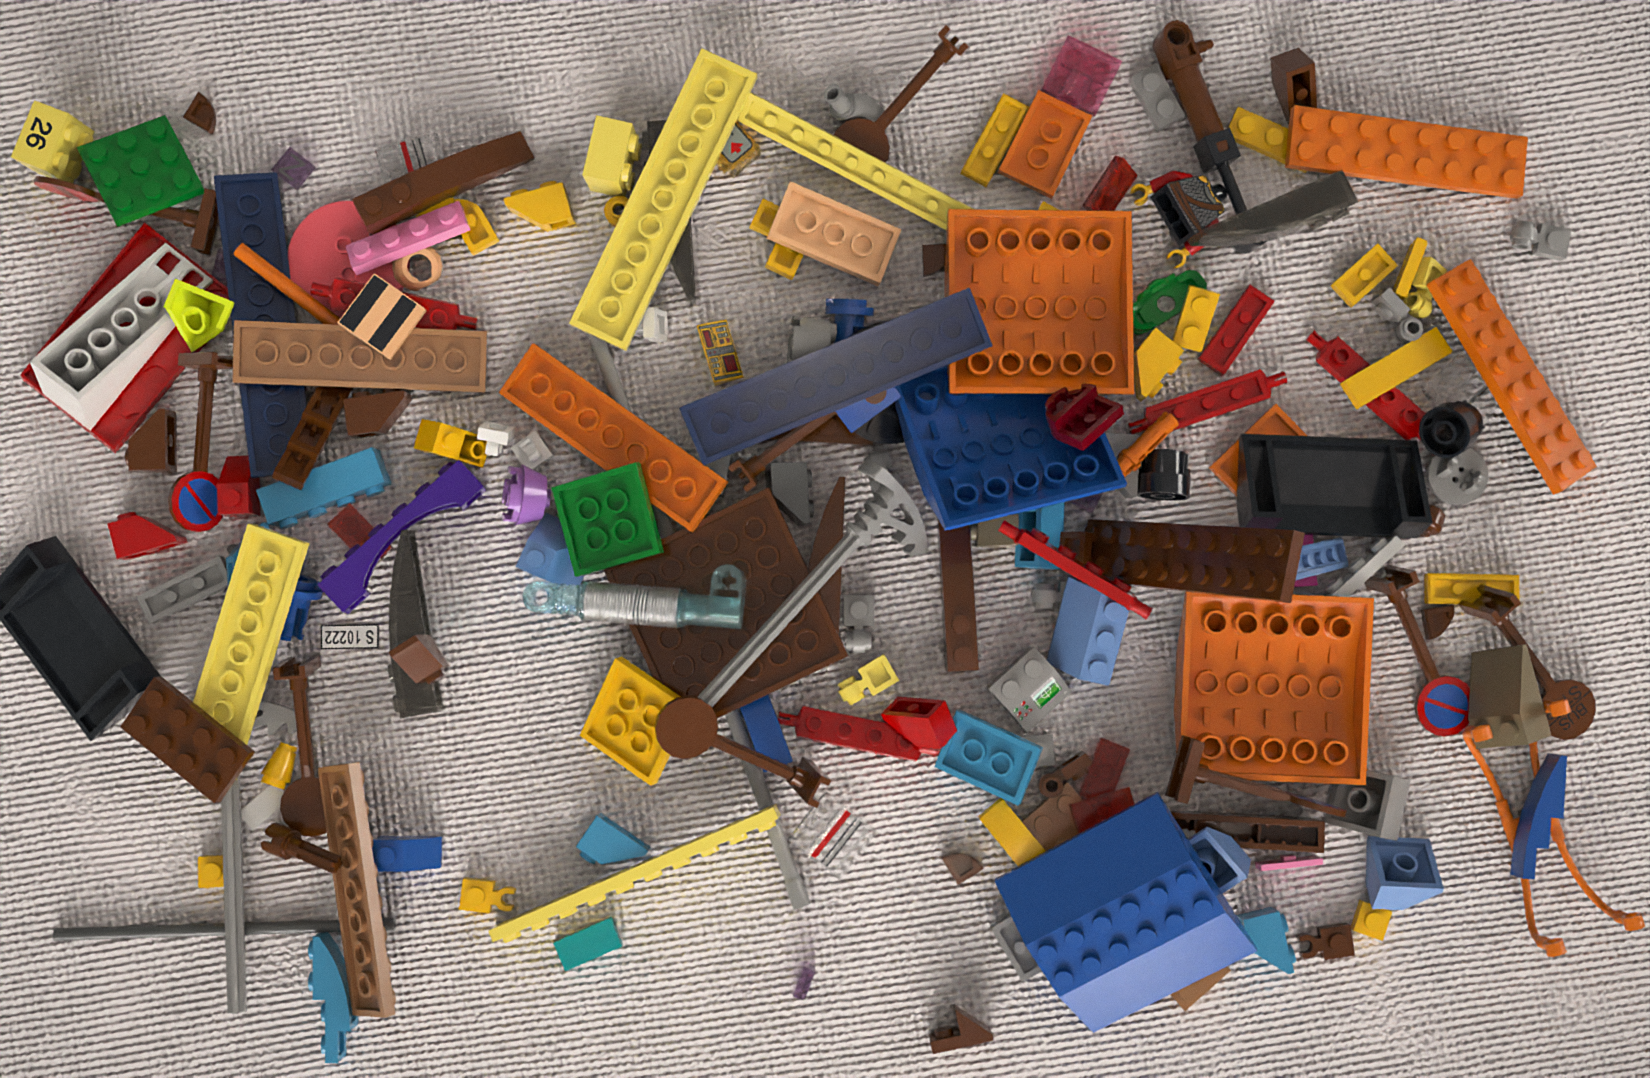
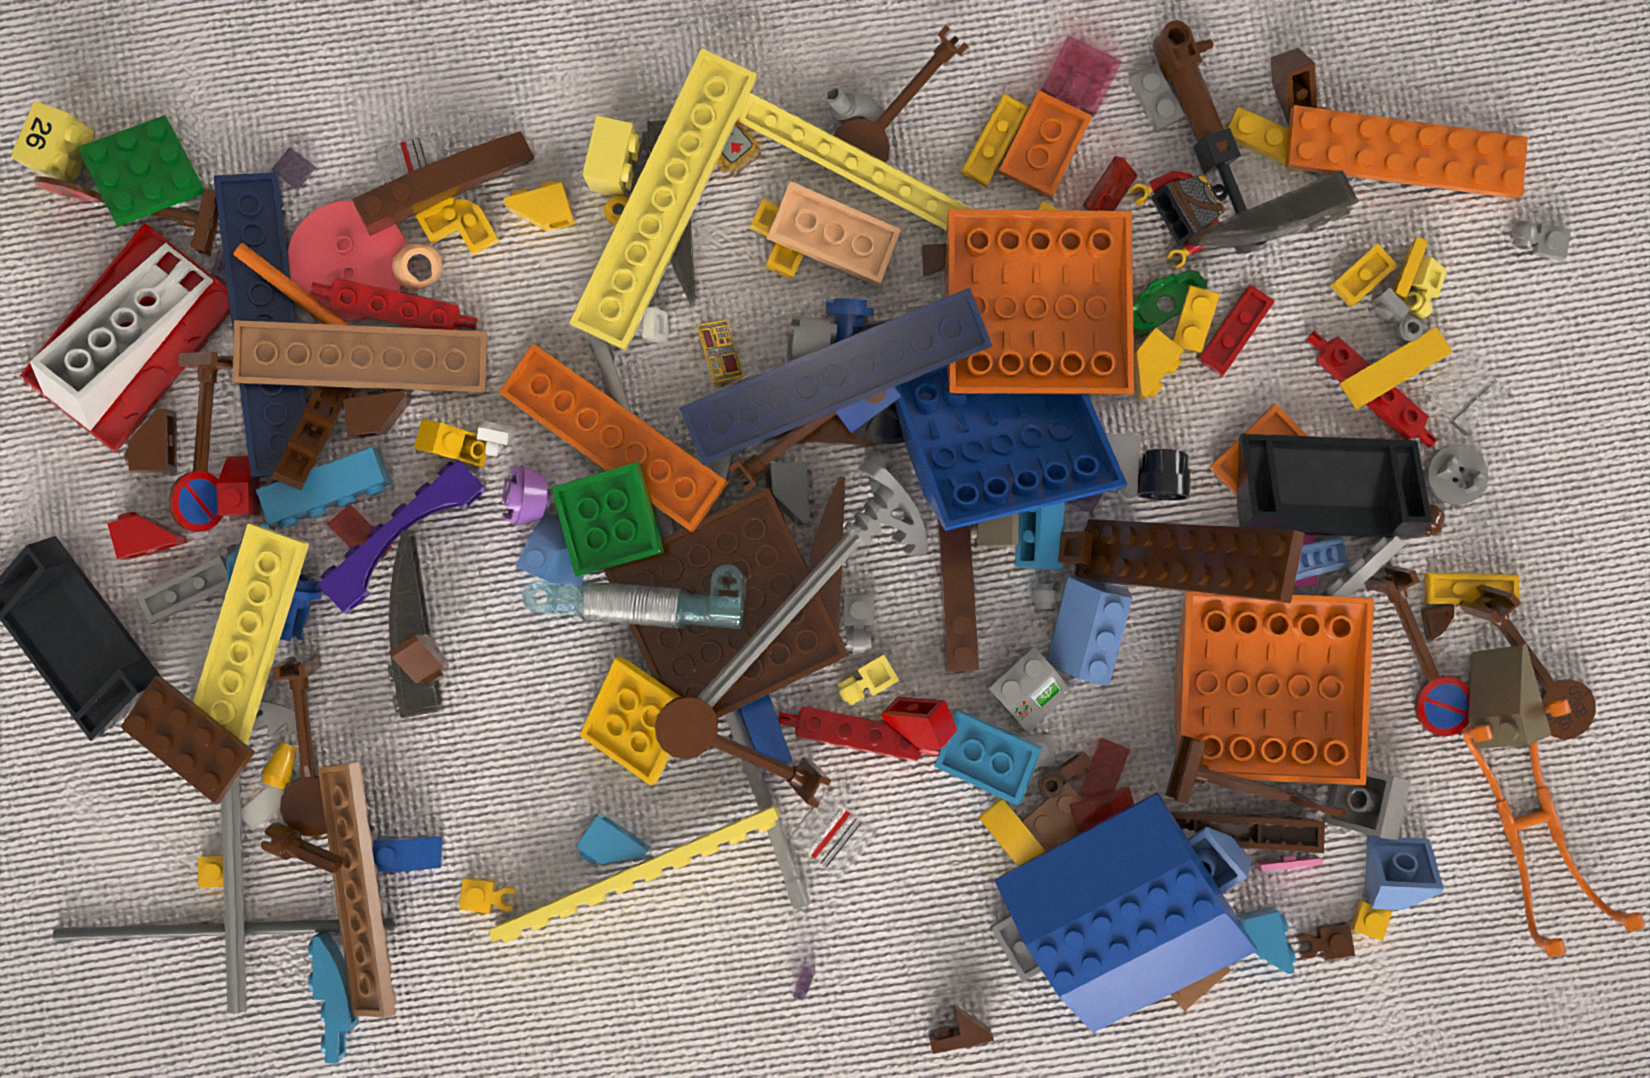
neon yellow slope [163,279,235,352] -> none
reddish brown tile [183,92,216,135] -> none
white sticker [321,624,379,649] -> none
tile [337,273,426,360] -> none
bright pink plate [346,201,470,275] -> none
white tile [511,430,554,470] -> none
teal tile [553,916,623,971] -> none
reddish brown tile [941,853,984,885] -> none
red plate [998,520,1153,619] -> none
dark red slope [1045,383,1124,451] -> none
orange pin [1117,412,1179,477] -> none
red plate [1128,369,1287,434] -> none
black piece [1419,400,1485,458] -> none
orange plate [1426,259,1597,495] -> none
blue slope [1510,753,1567,880] -> none

